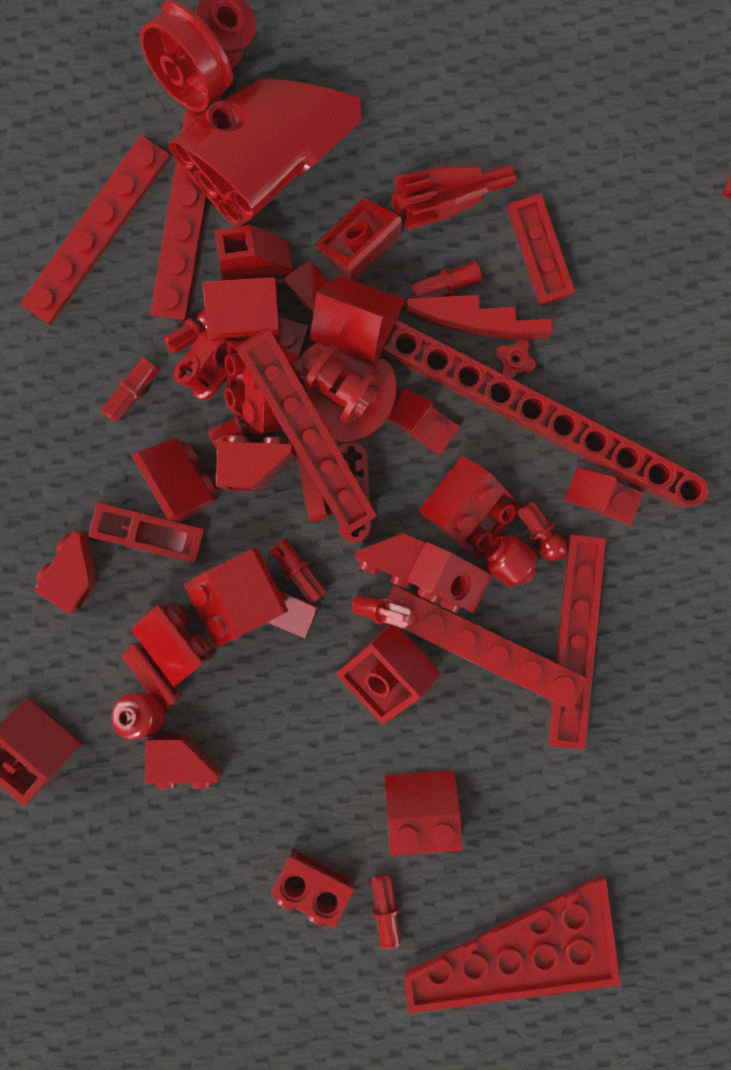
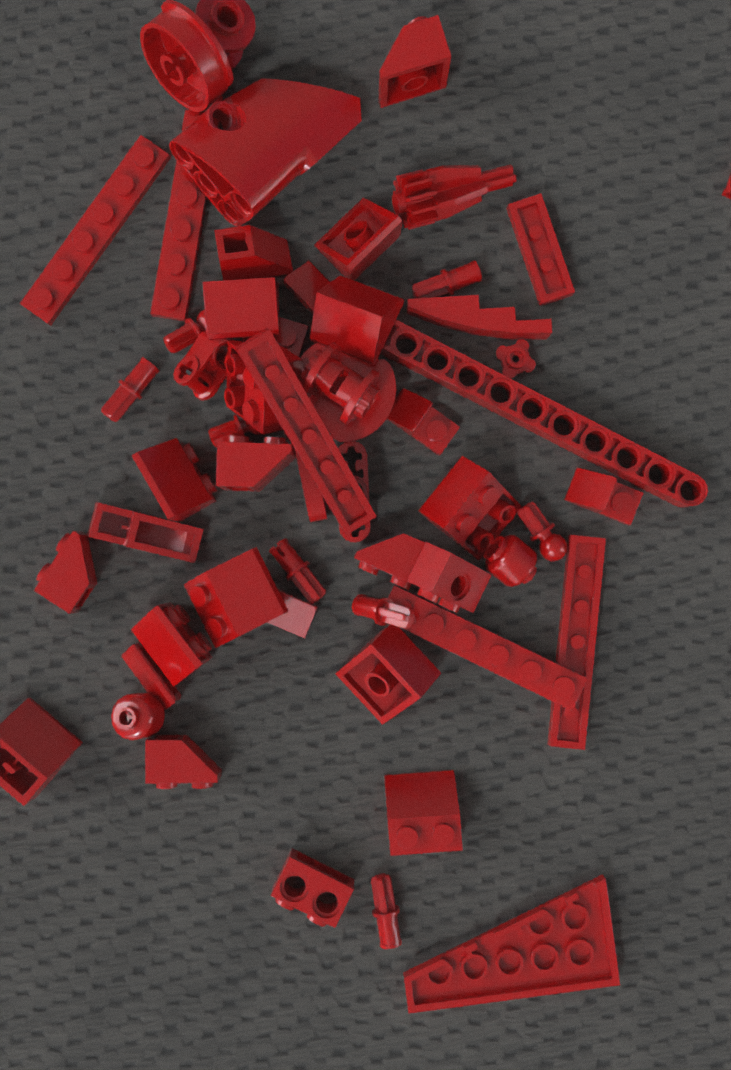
none -> red slope [378,15,451,108]

